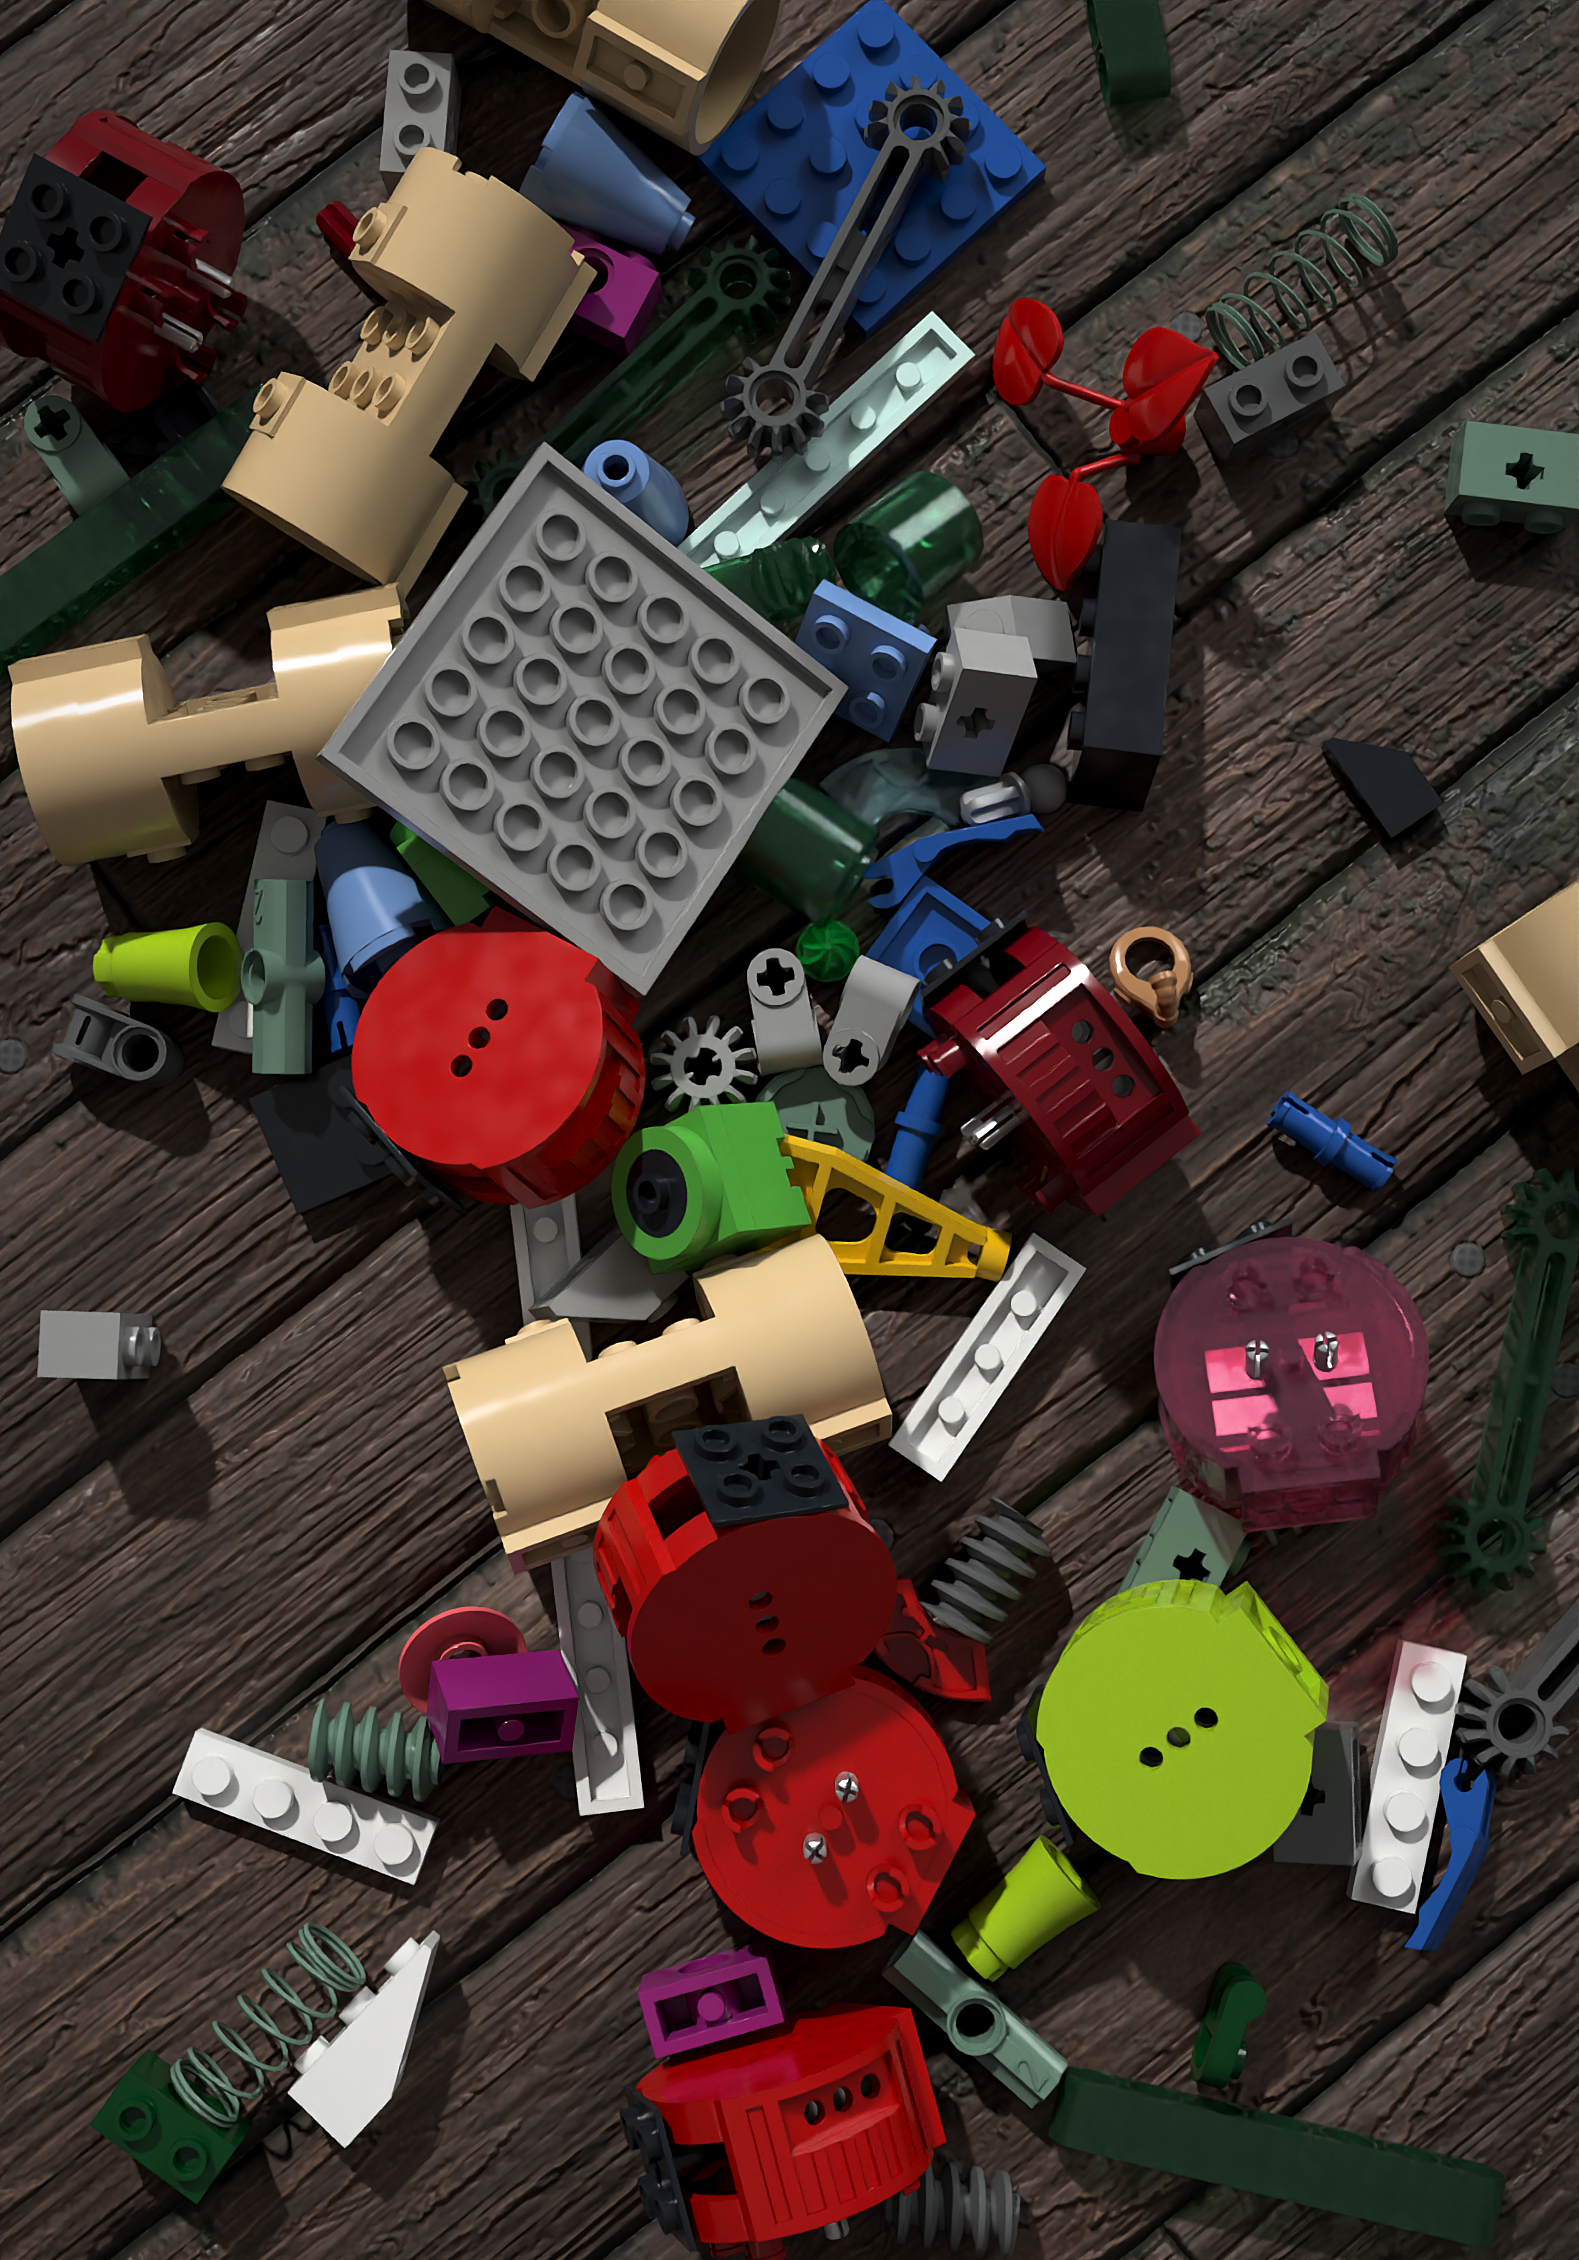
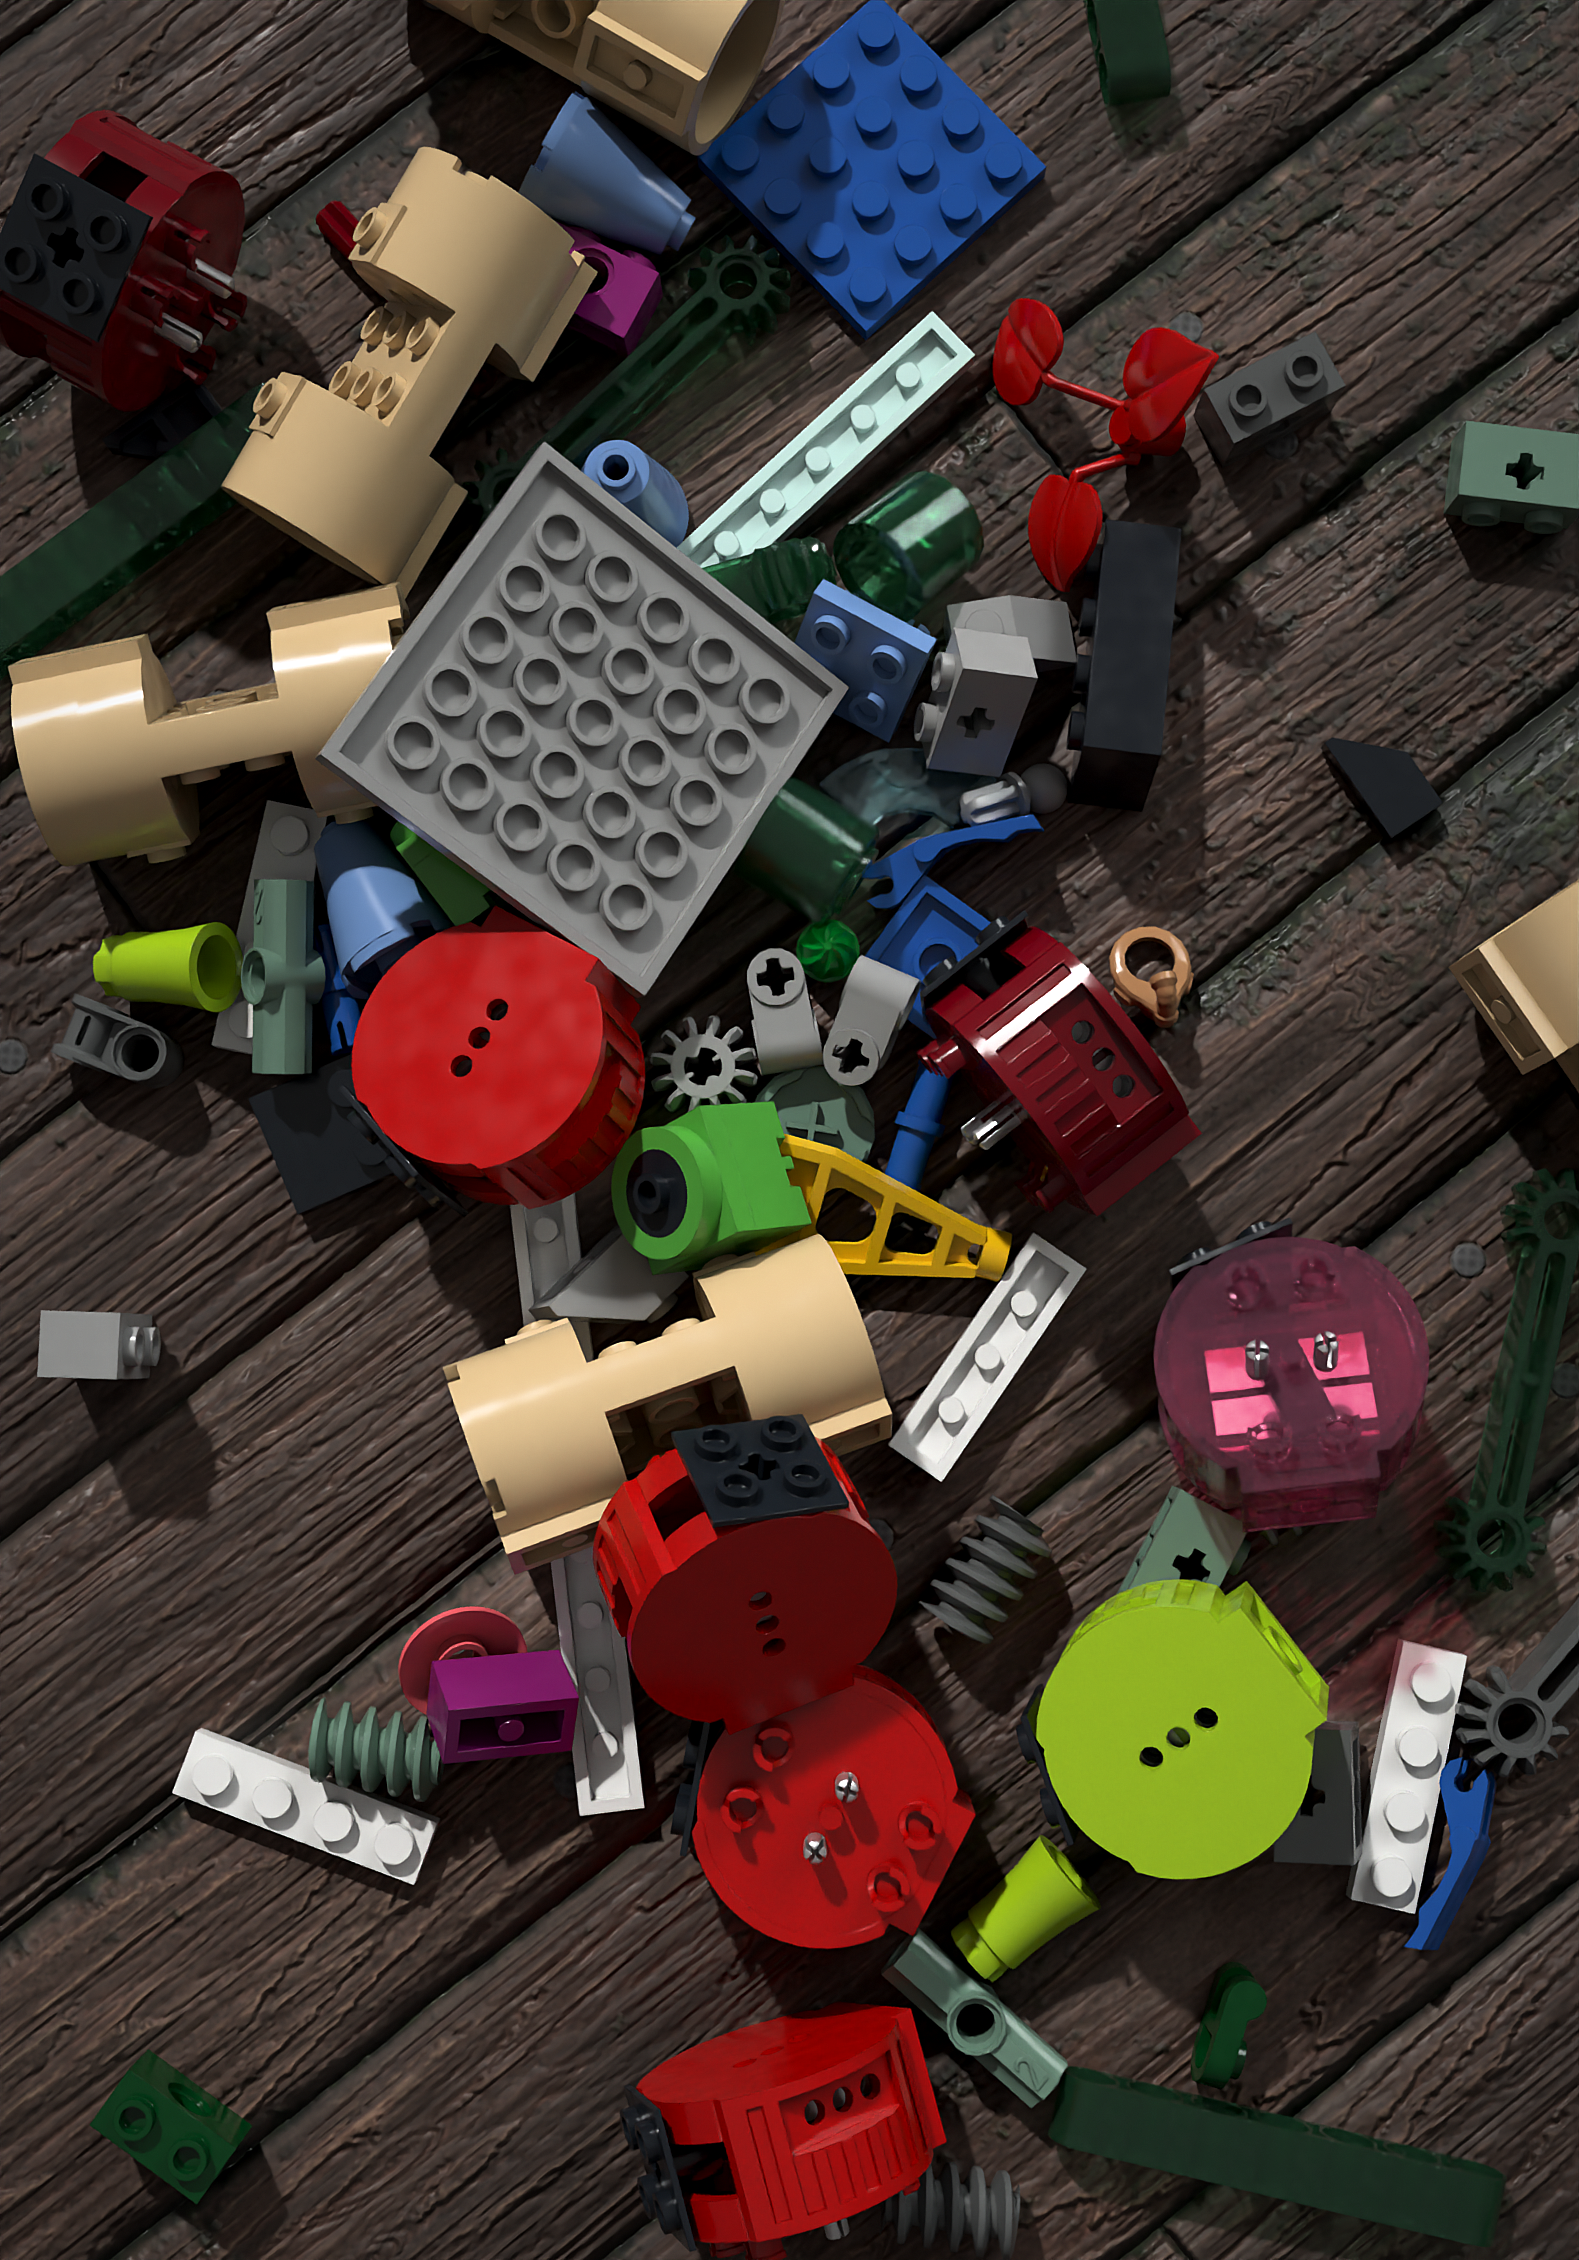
sand green piece [24,395,138,525] -> none
sand green piece [170,1922,366,2127] -> none
white slope [288,1930,441,2148] -> none
light grey brick [379,50,462,198] -> none
magenta brick [638,1939,785,2059] -> none
dark grey arm [721,73,971,464] -> none
red tile [873,1577,991,1702] -> none
sand green piece [1205,193,1398,370] -> none
blue pin [1266,1091,1397,1193] -> none

